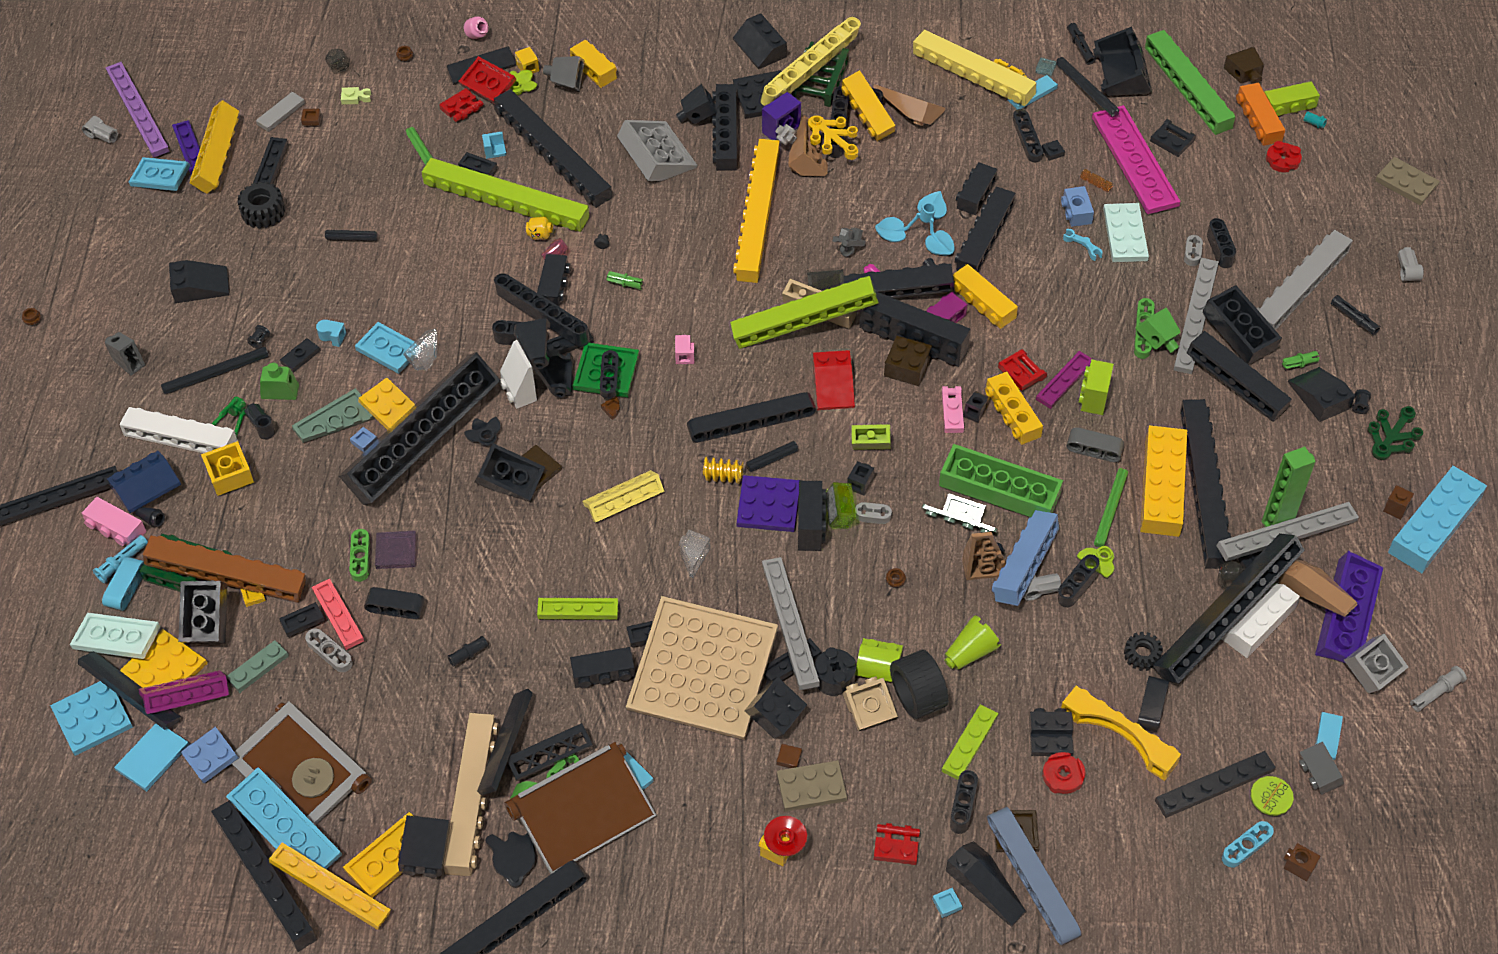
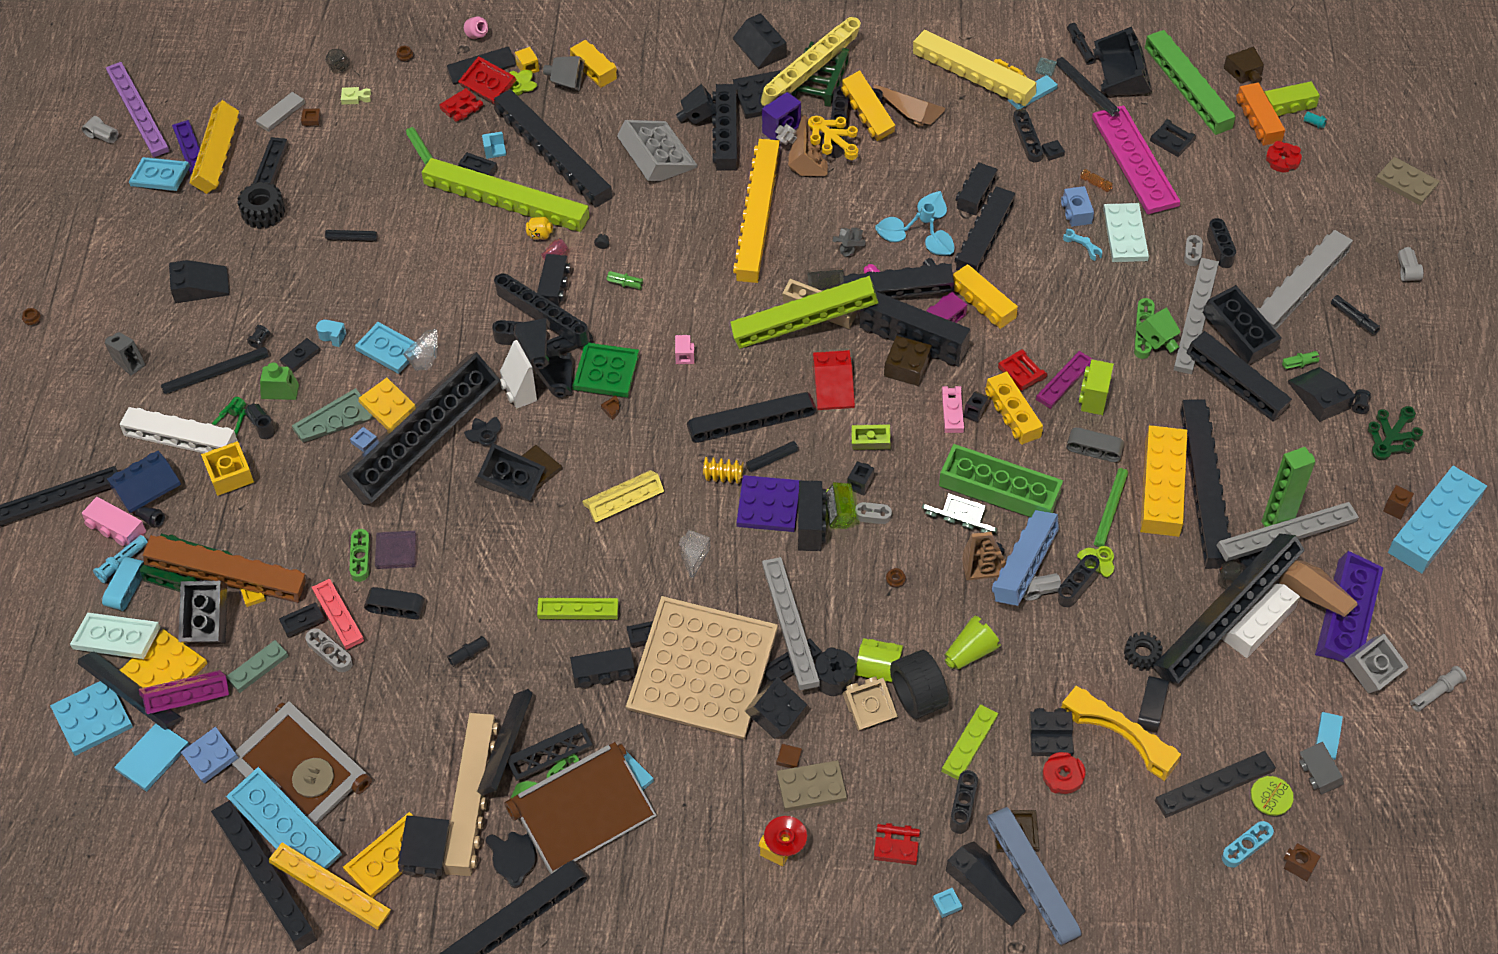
black beam [600,350,619,399] -> none

